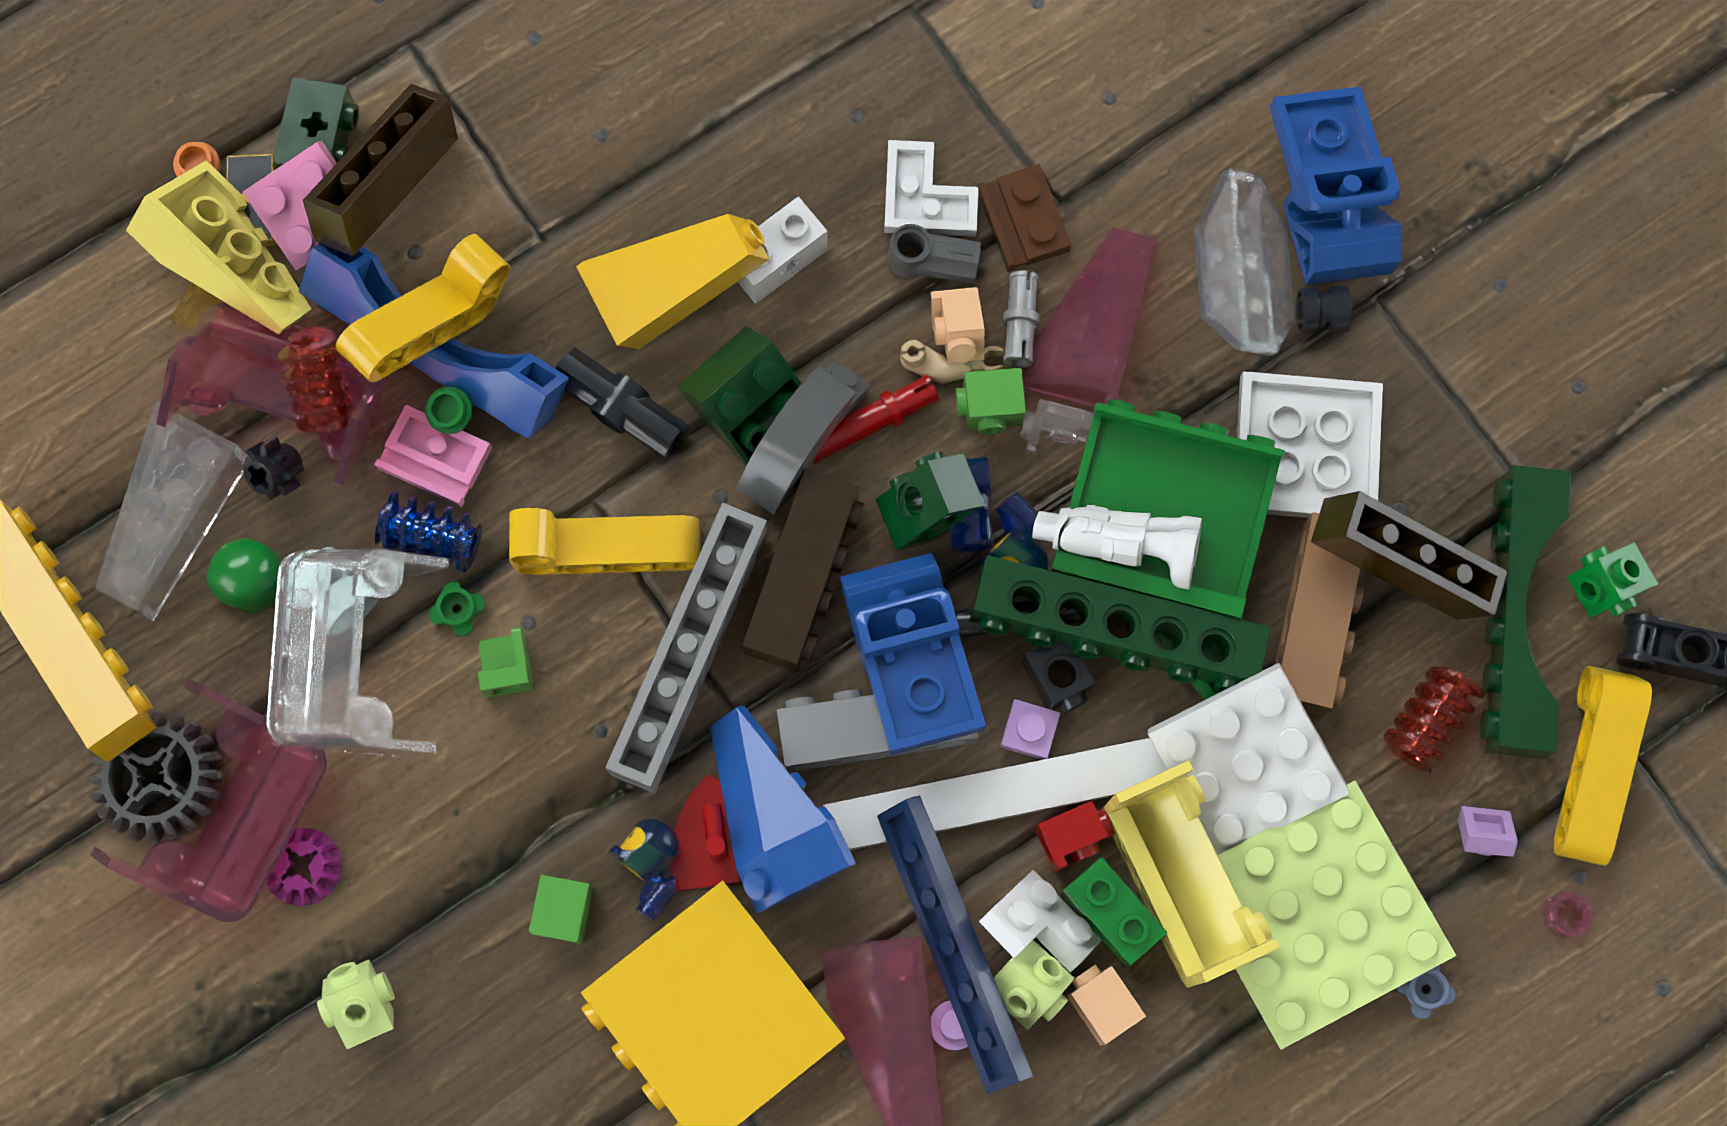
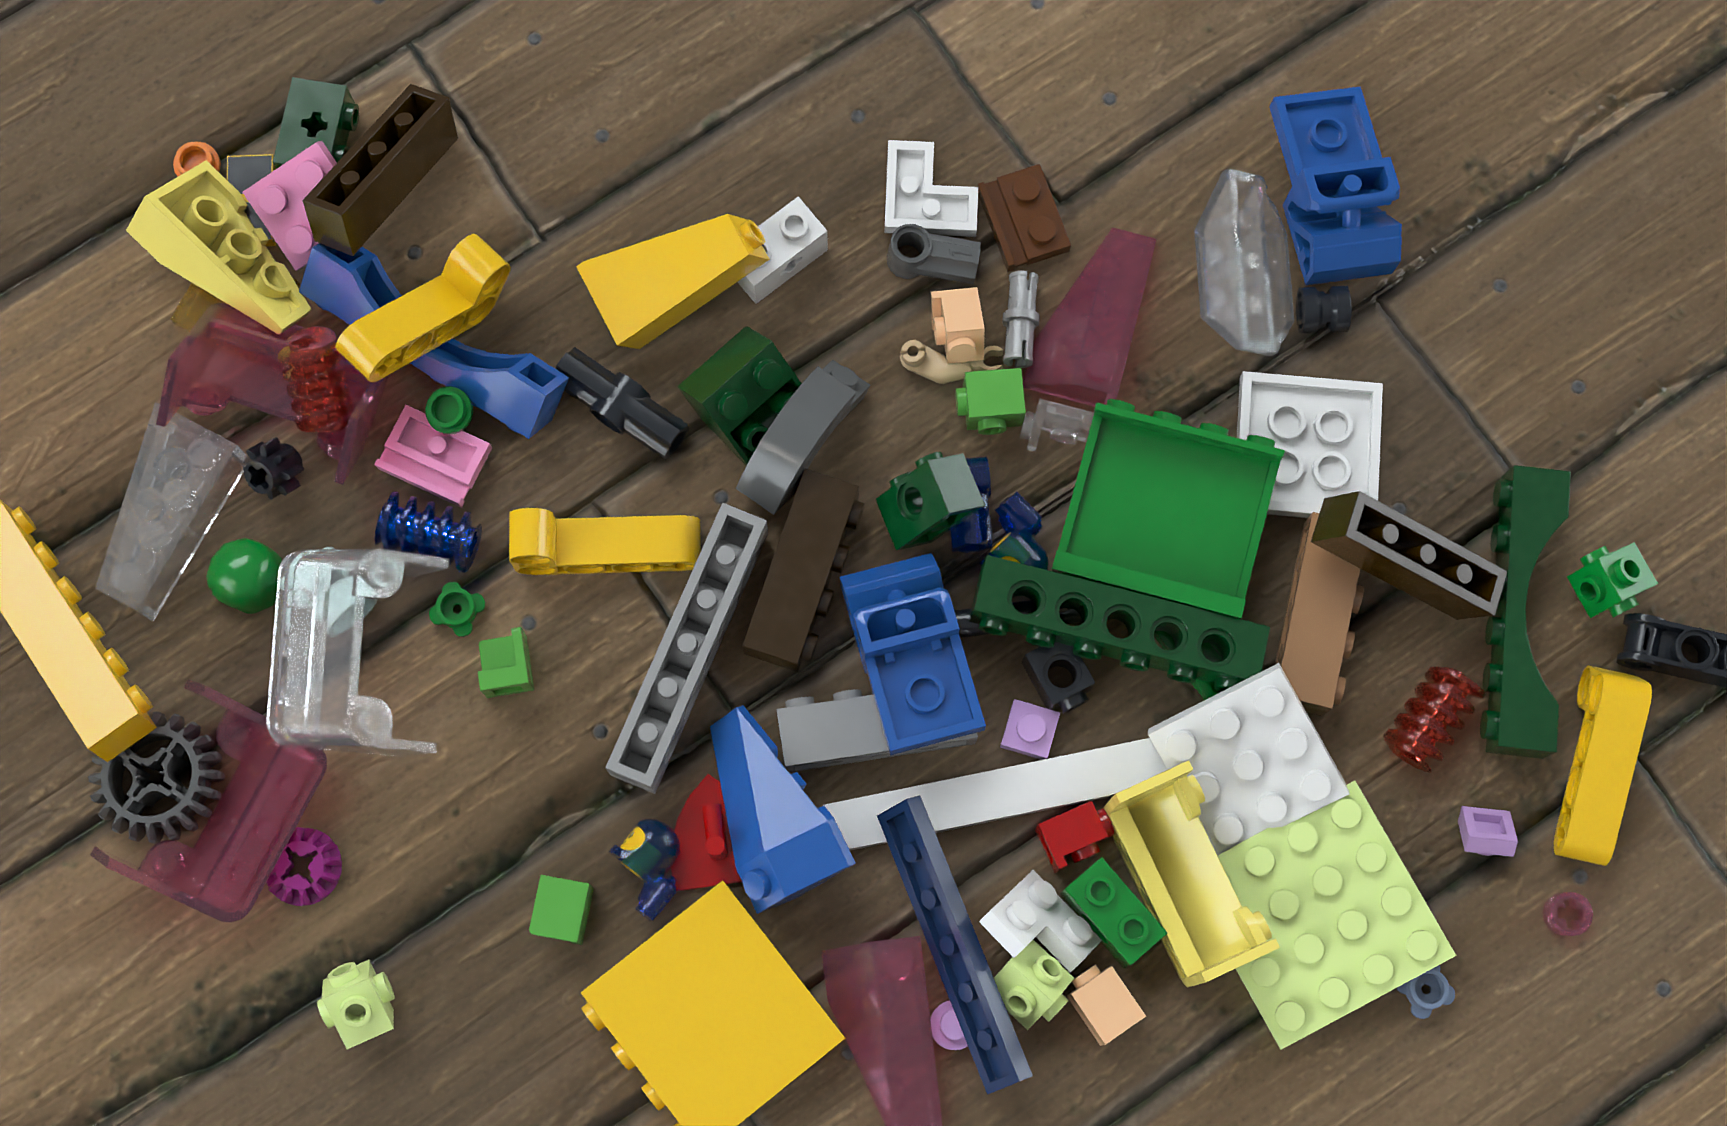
red pin [813,374,940,464] -> none
white piece [1032,505,1202,590] -> none

